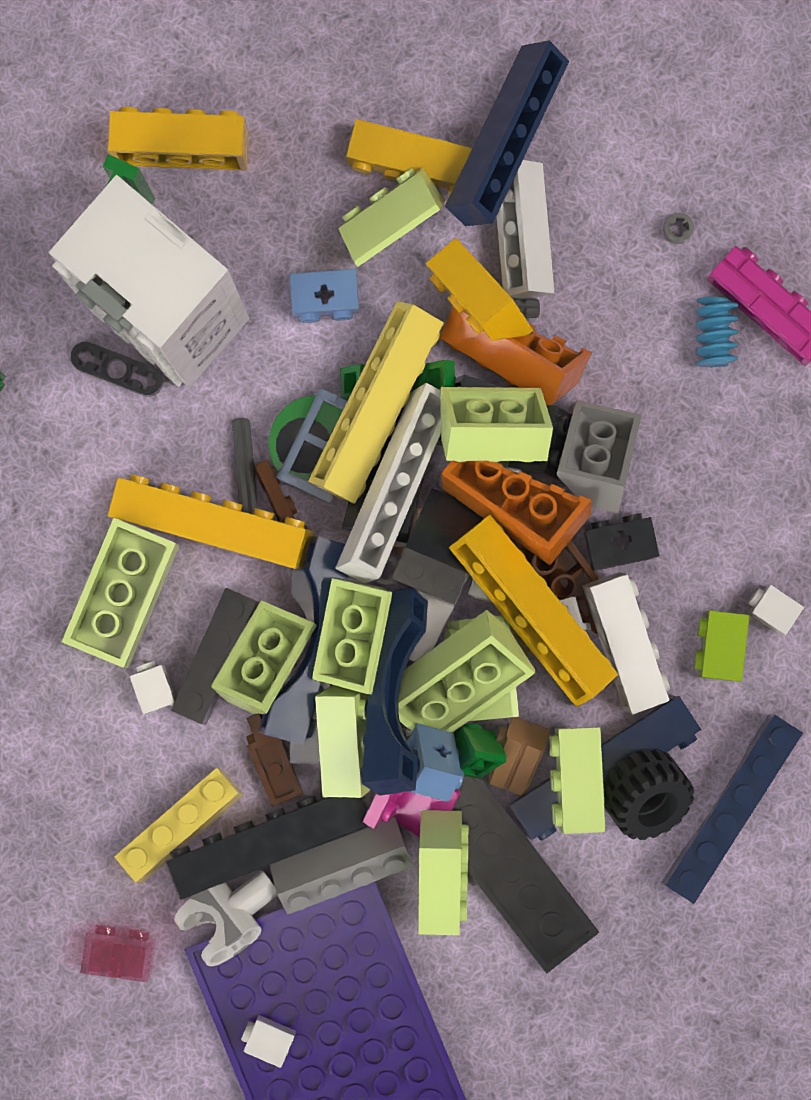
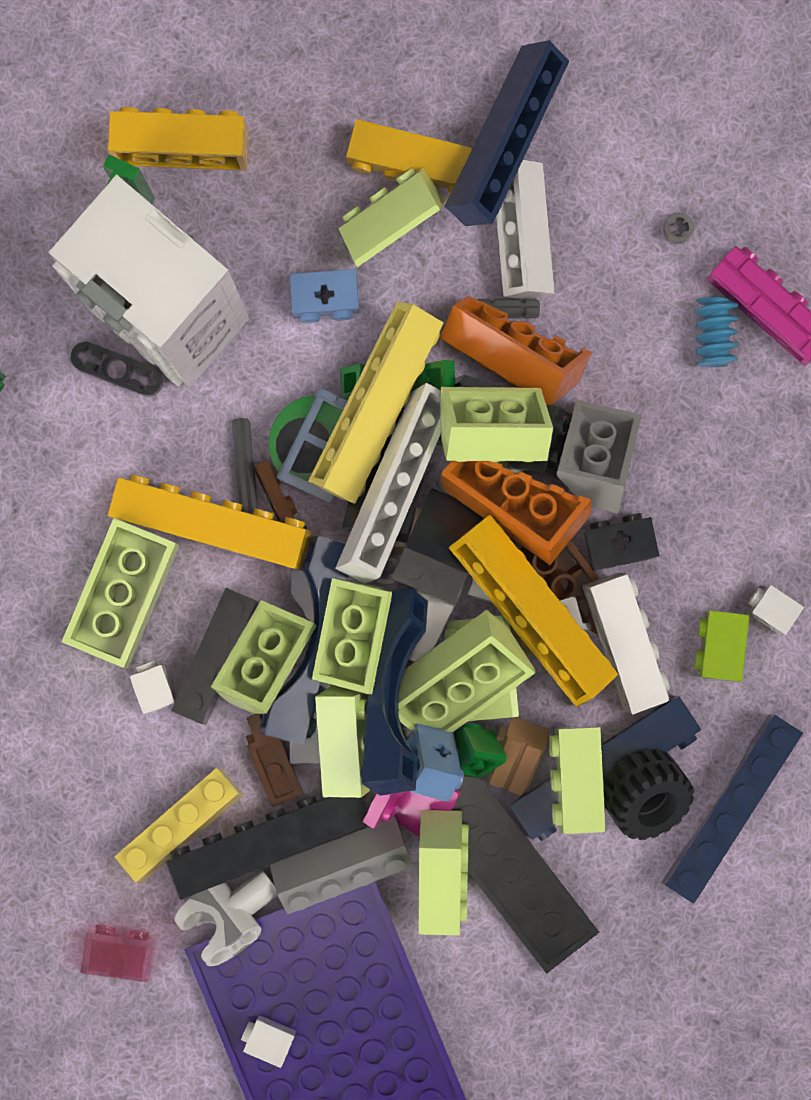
yellow slope [425,238,533,341] -> none

